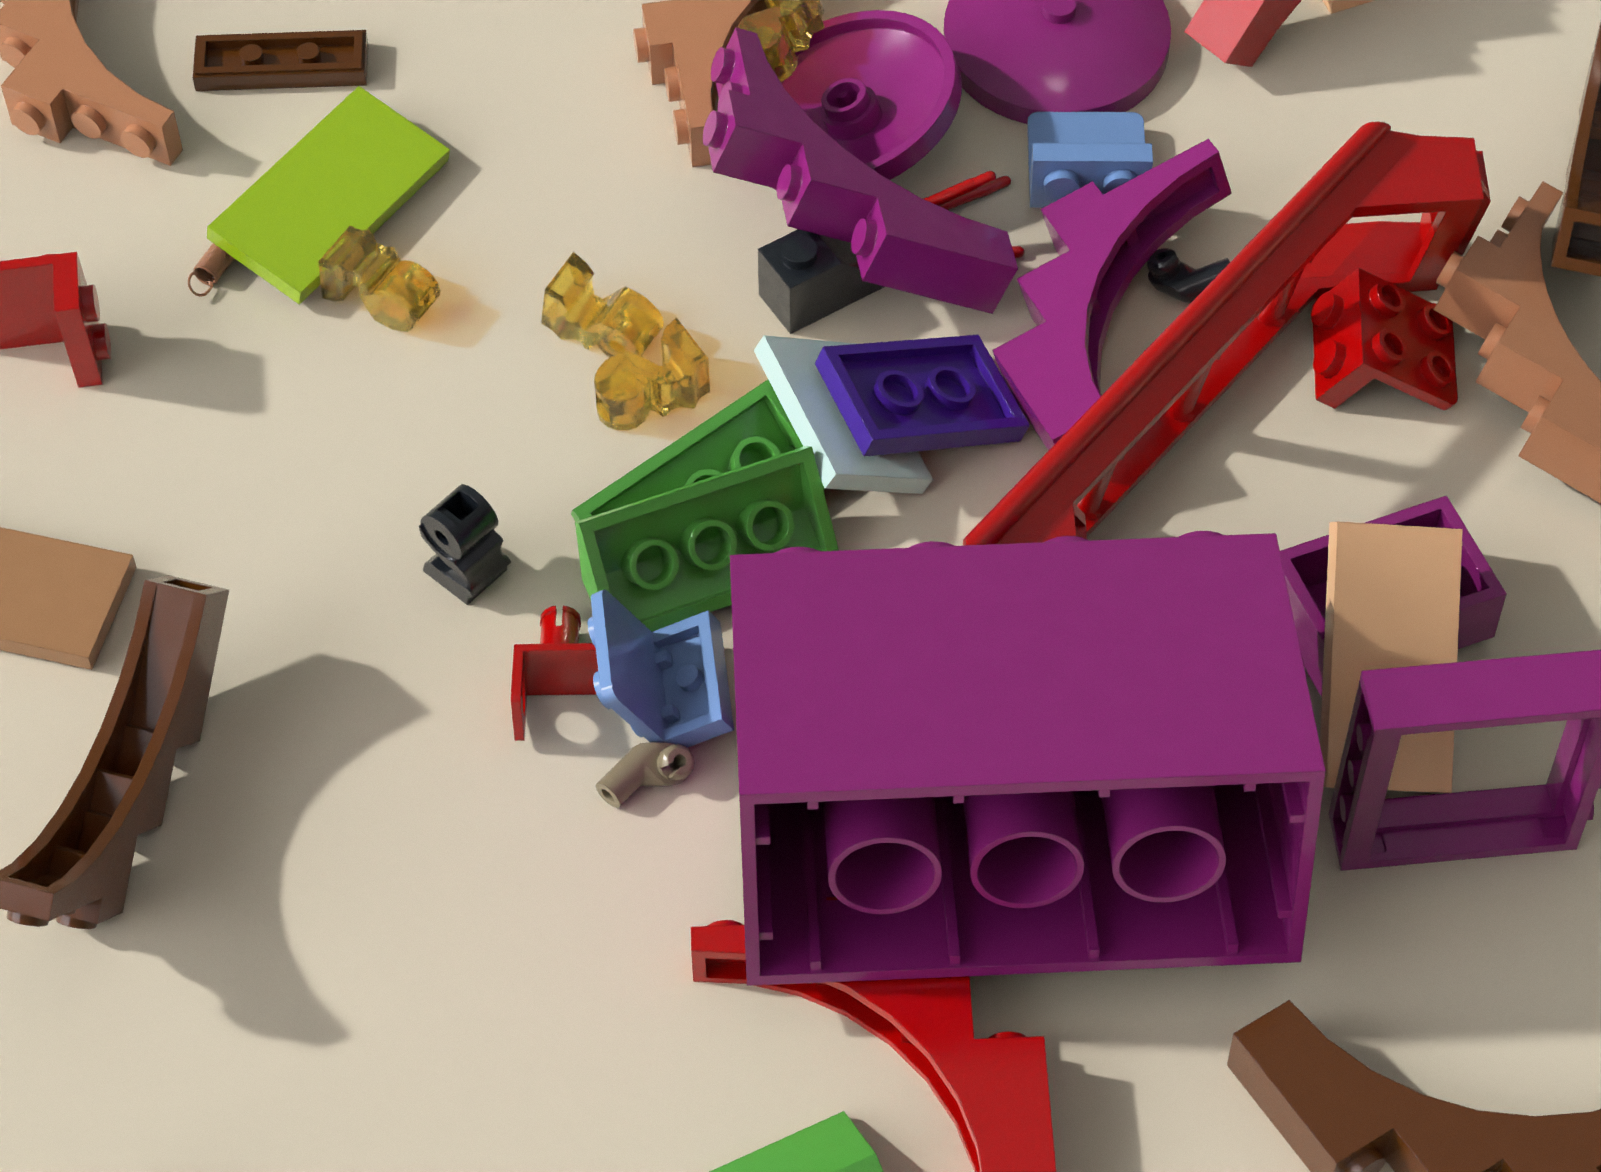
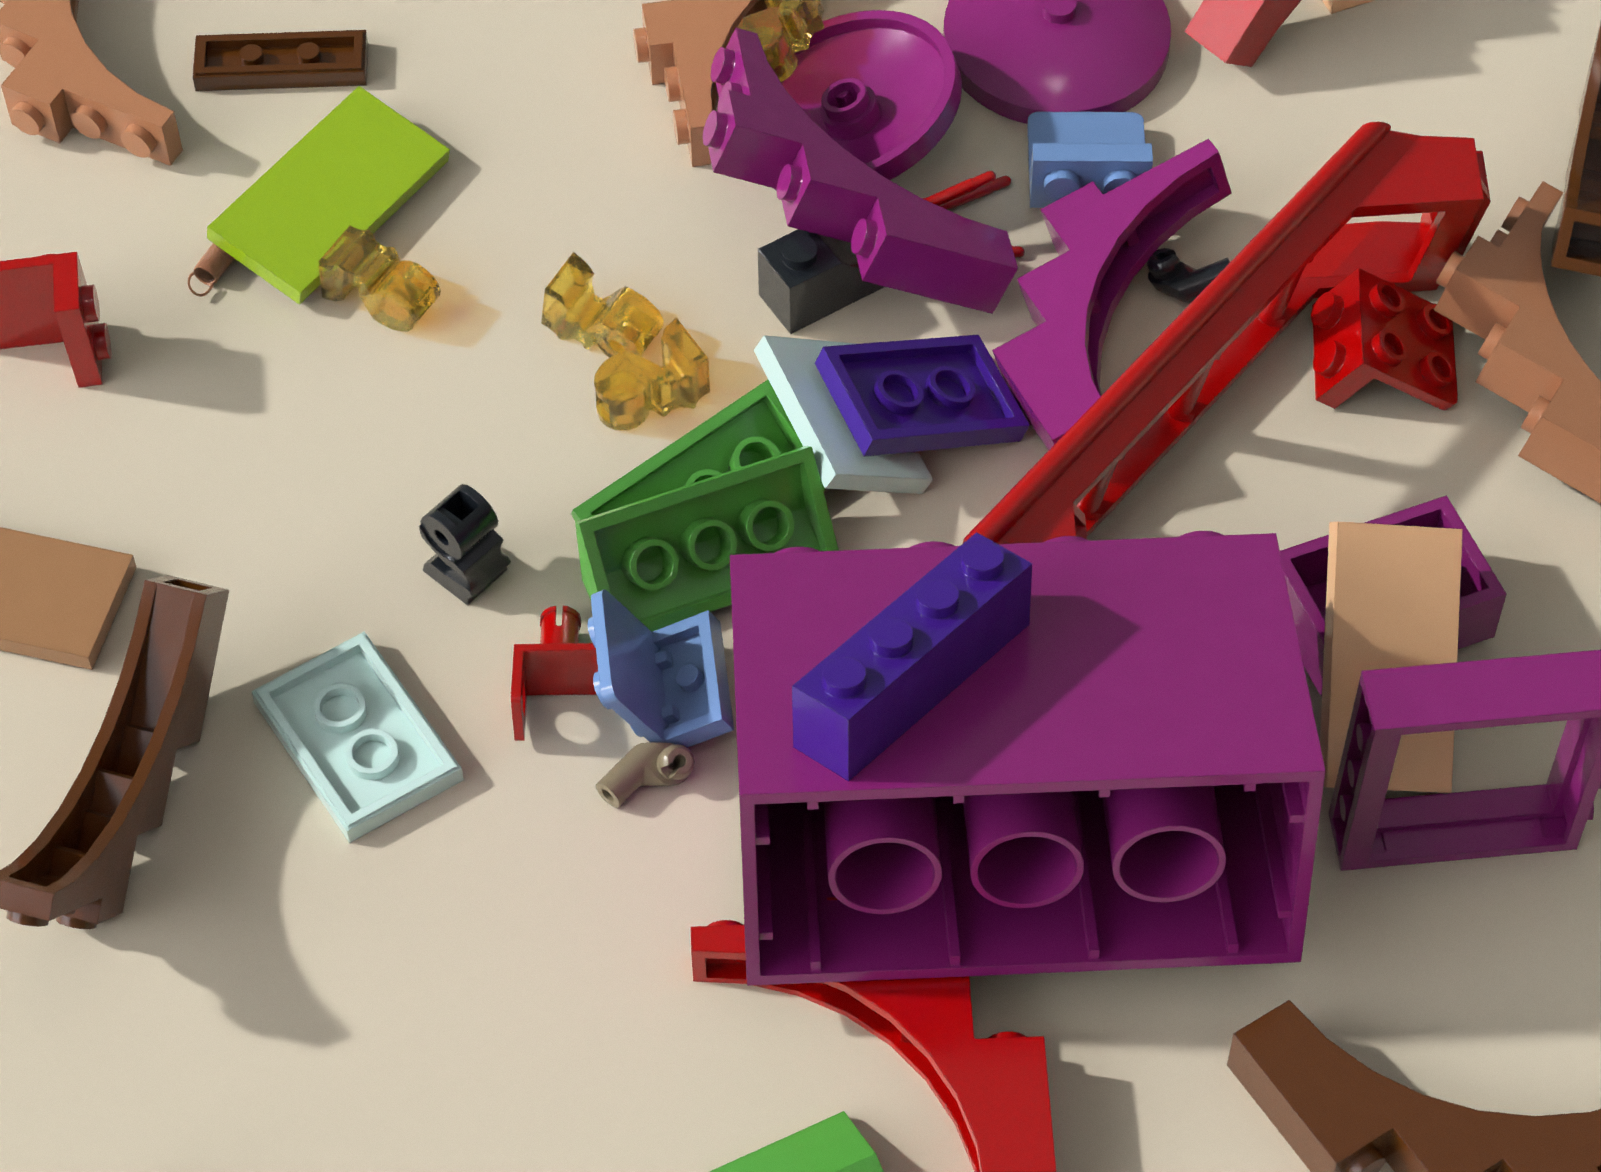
none -> light aqua tile [251,631,464,843]
none -> dark purple brick [792,532,1032,781]

